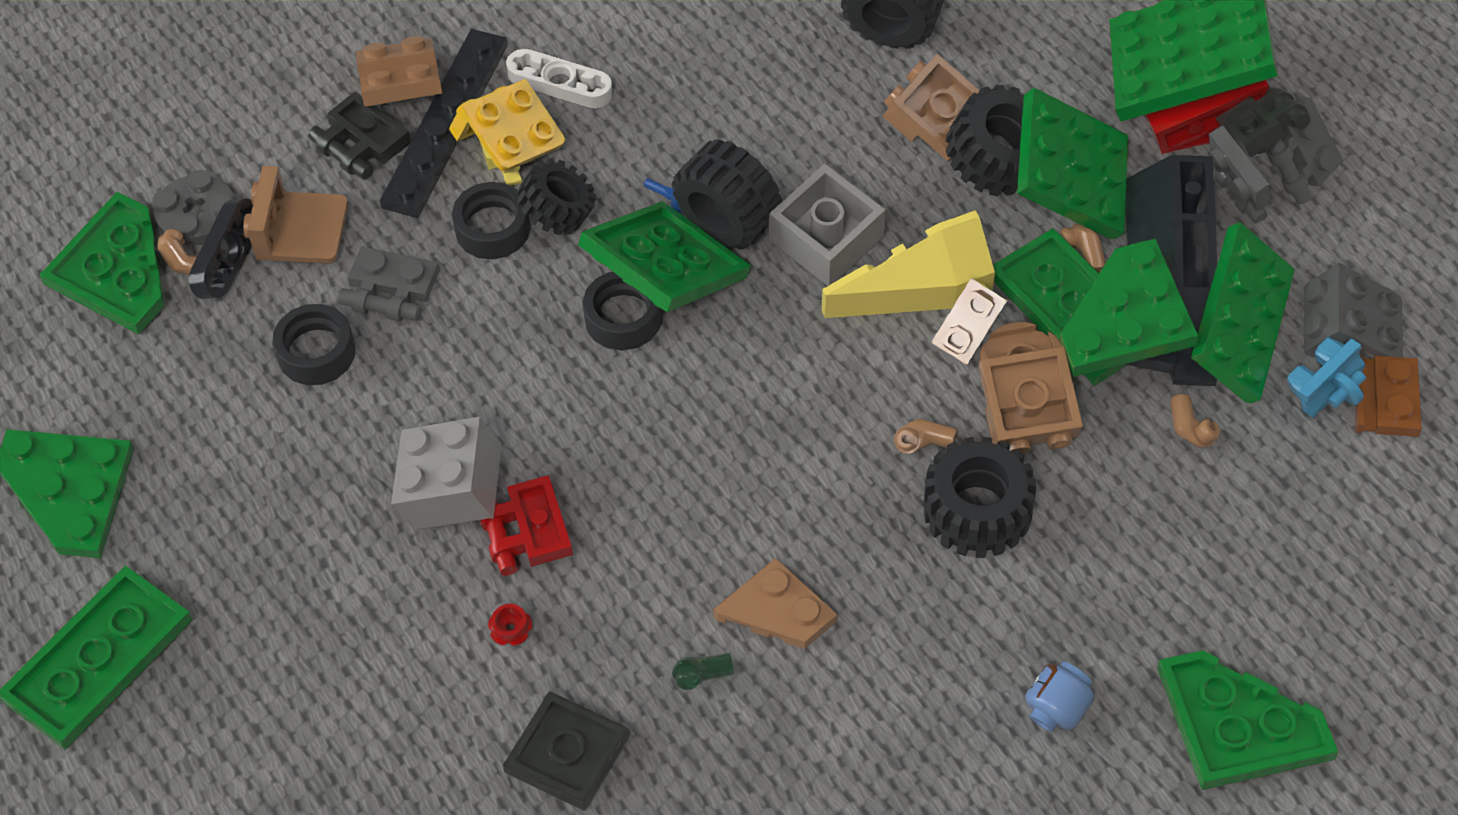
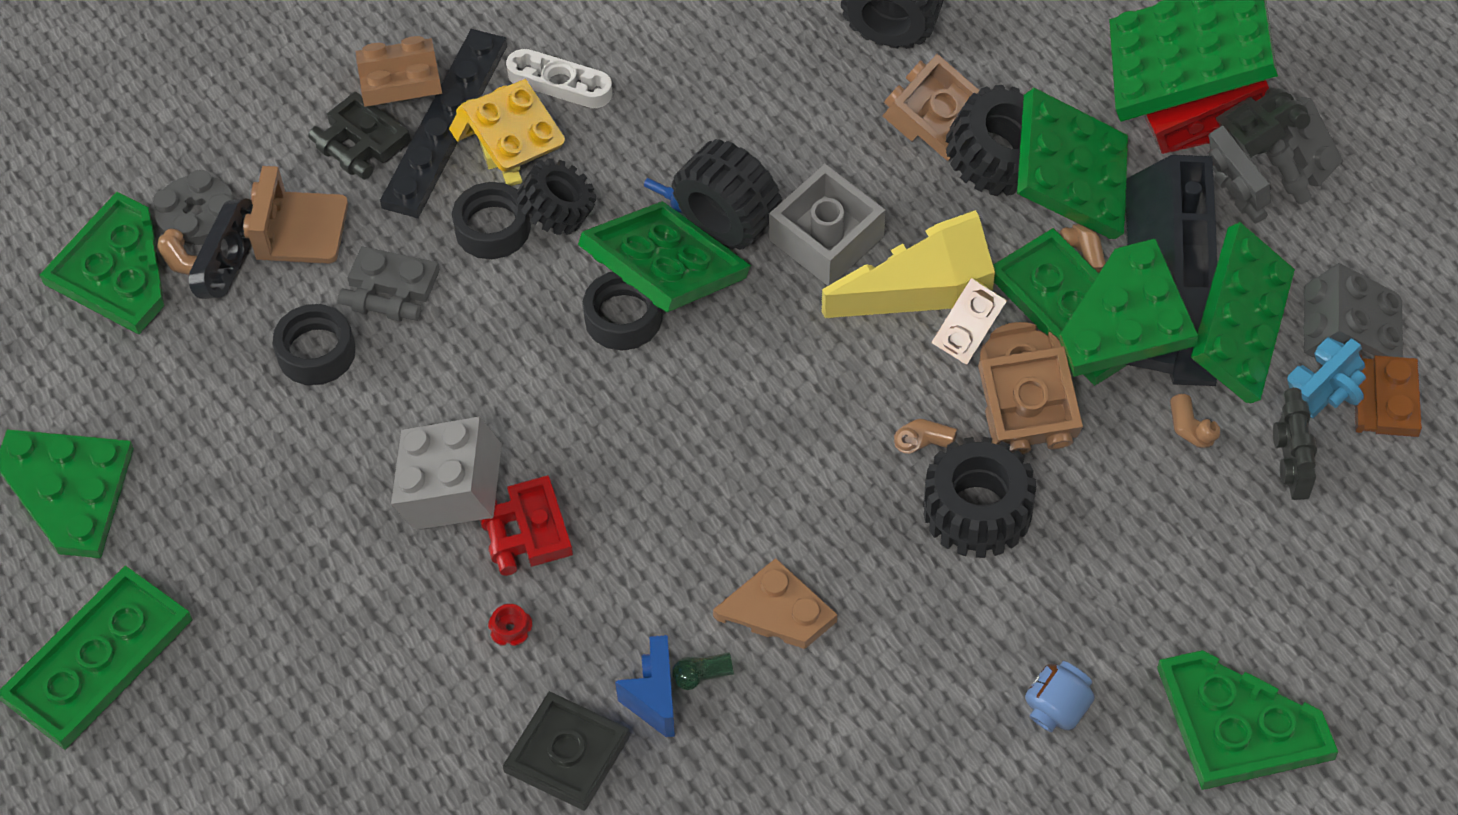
none -> blue slope [615,635,675,737]
none -> pearl dark grey plate [1273,388,1317,500]

